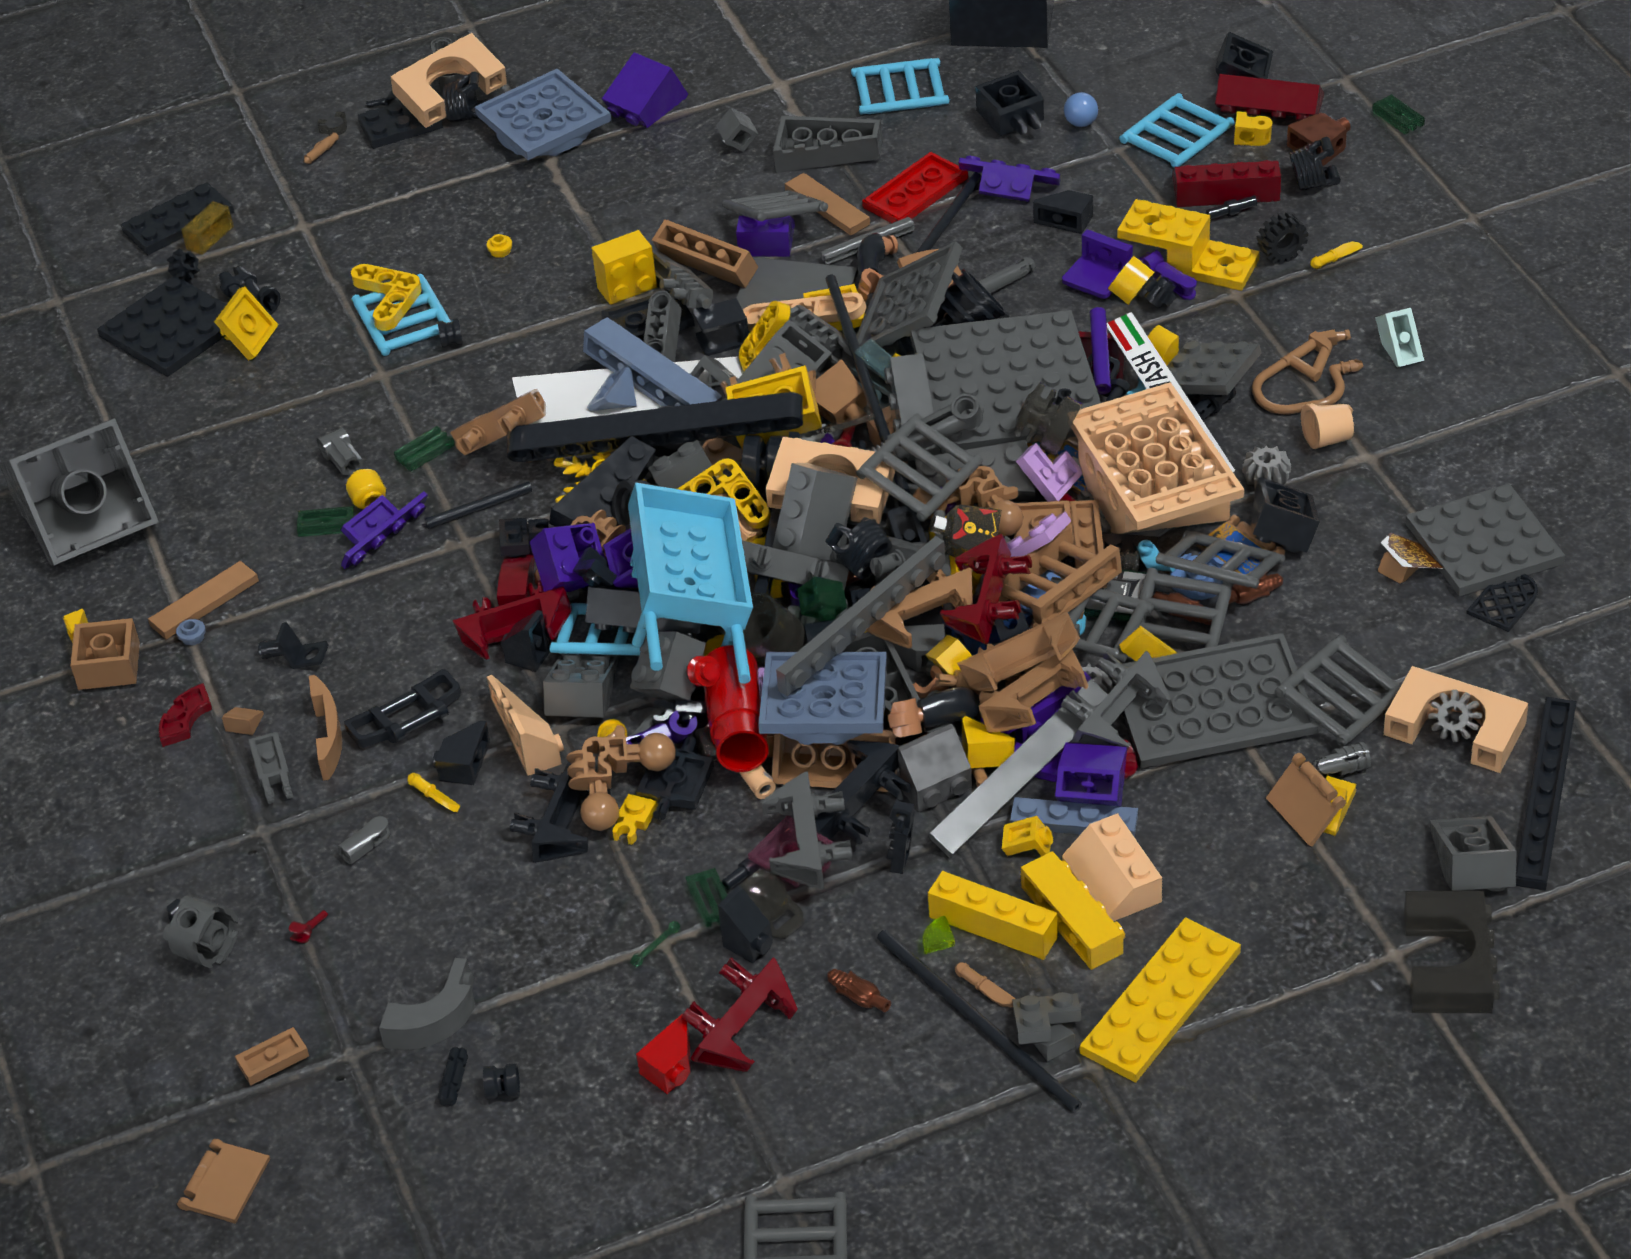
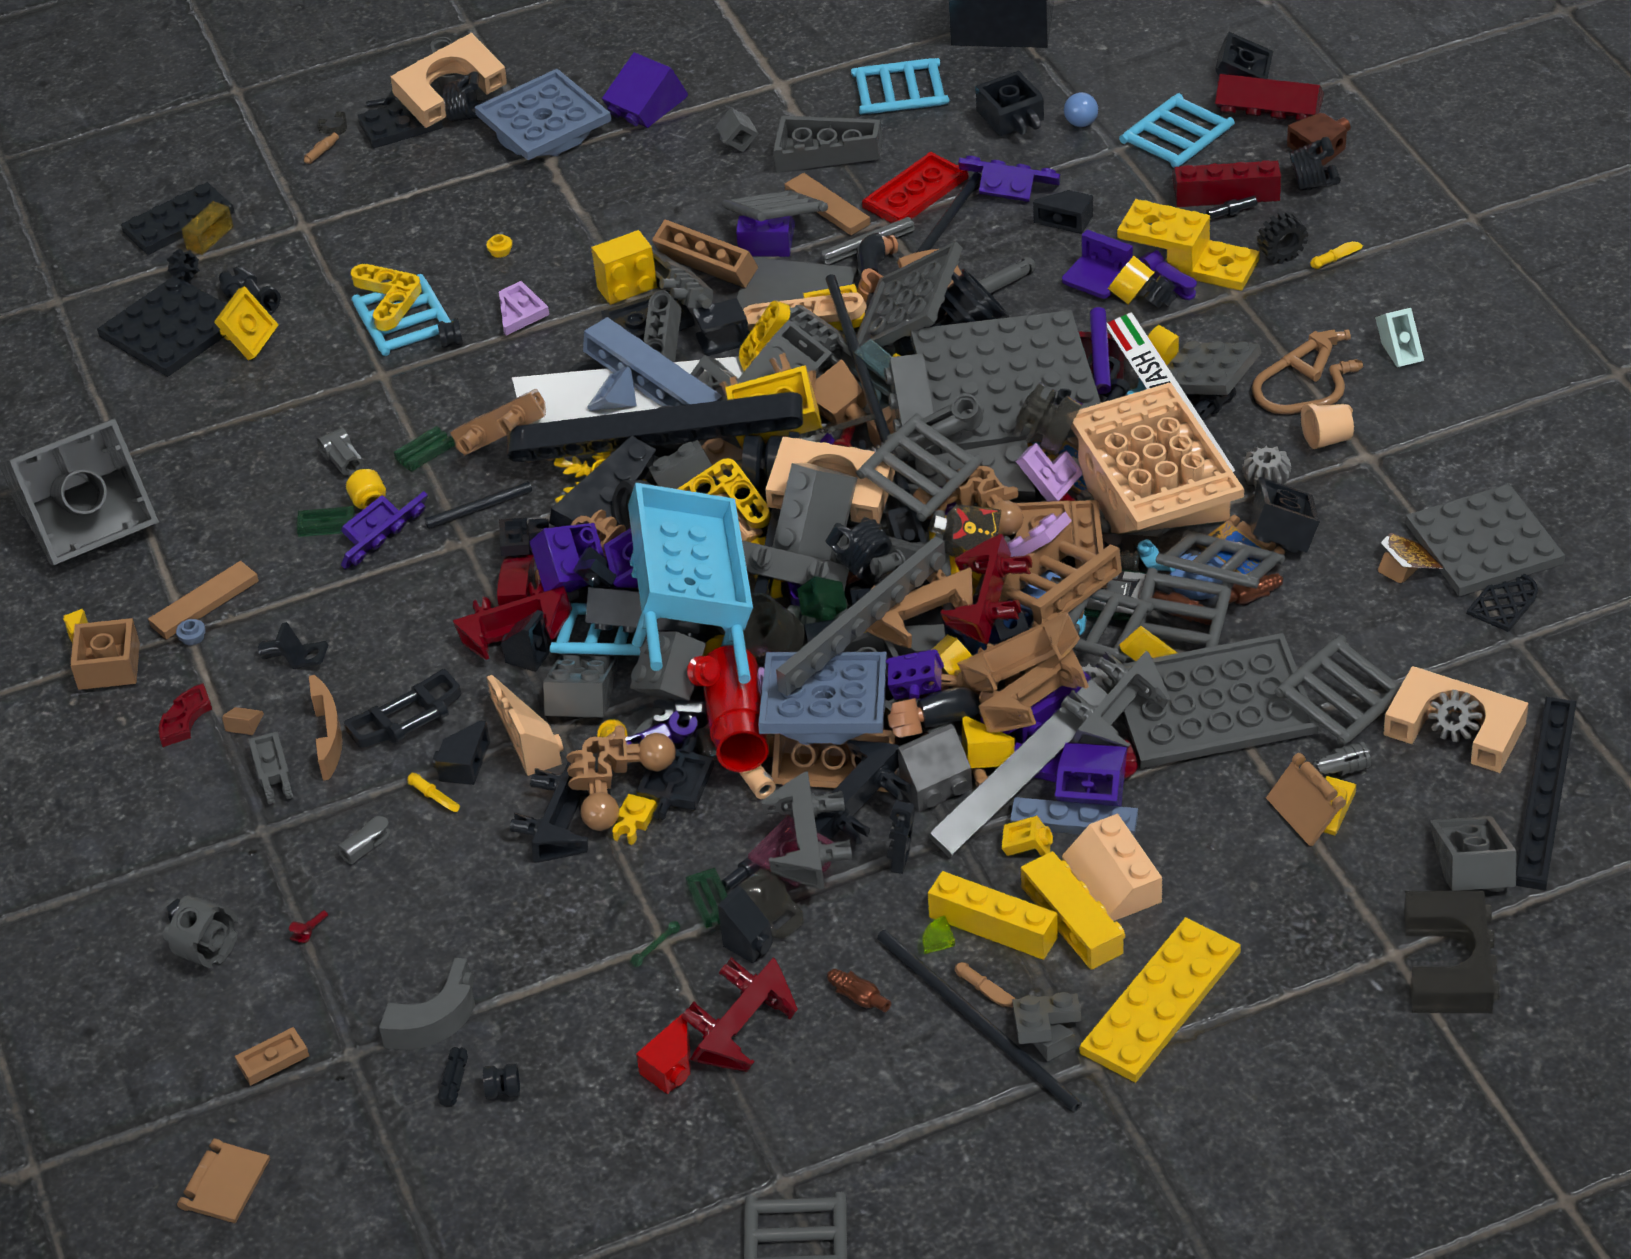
yellow leg [1234,111,1273,146] -> none
clear green tile [1372,94,1425,135] -> none
none -> lavender wing [499,281,549,336]
none -> dark purple piece [886,649,944,701]

